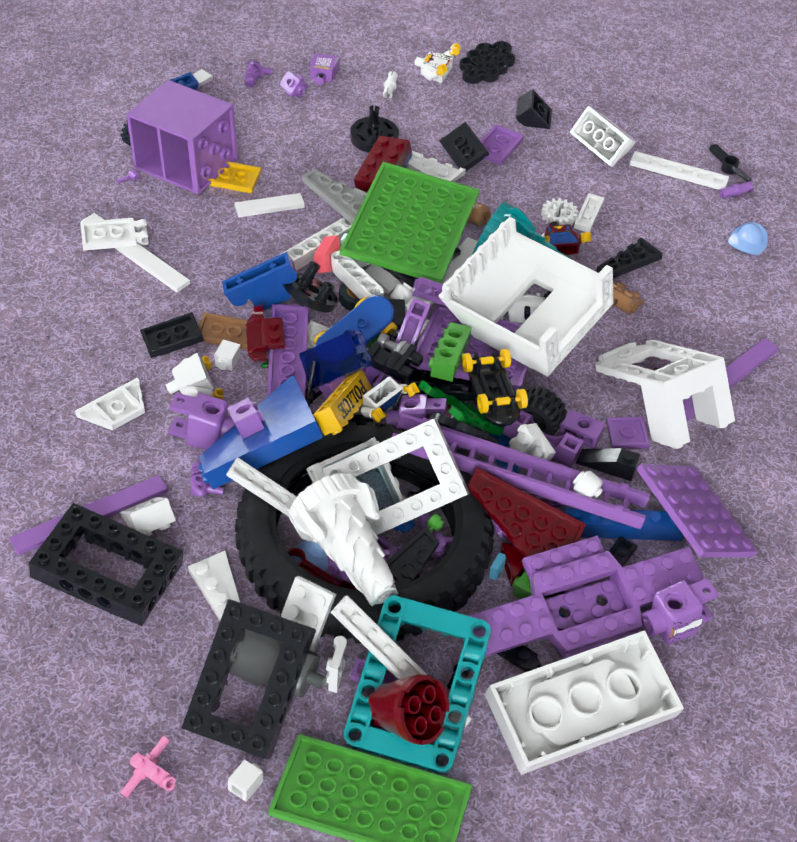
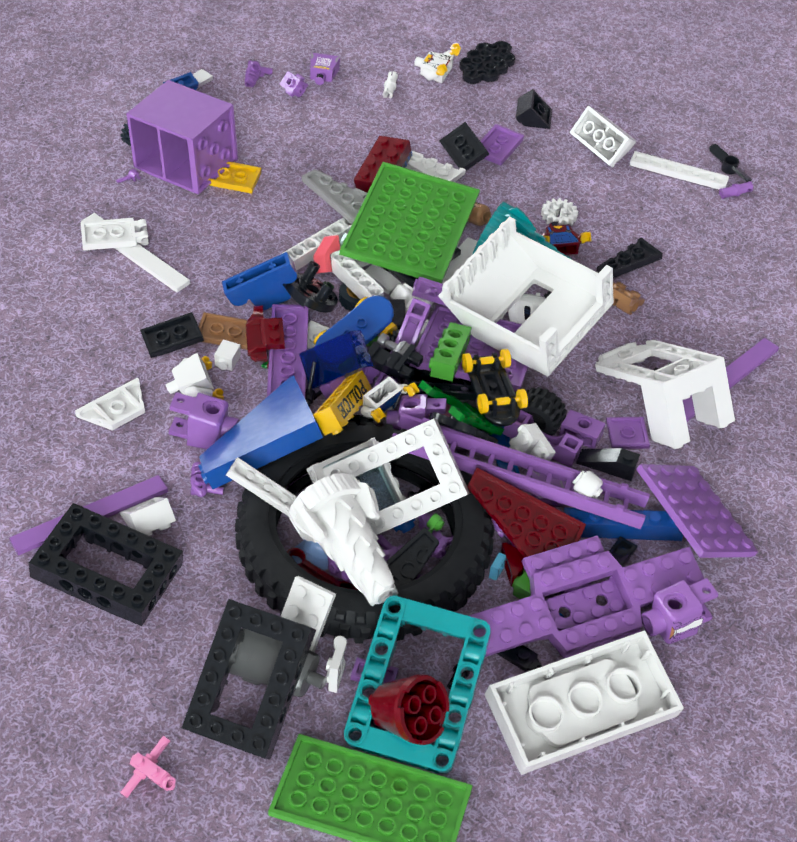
white wing [188,551,240,620] -> none
medium lavender brick [227,398,265,439] -> none
white brick [228,760,263,802] -> none
white tile [234,193,305,217] -> none
white tile [331,595,471,727] -> none
black piece [350,105,399,153] -> none
white plate [574,193,604,232] -> none
light blue hat [728,222,768,255] -> none

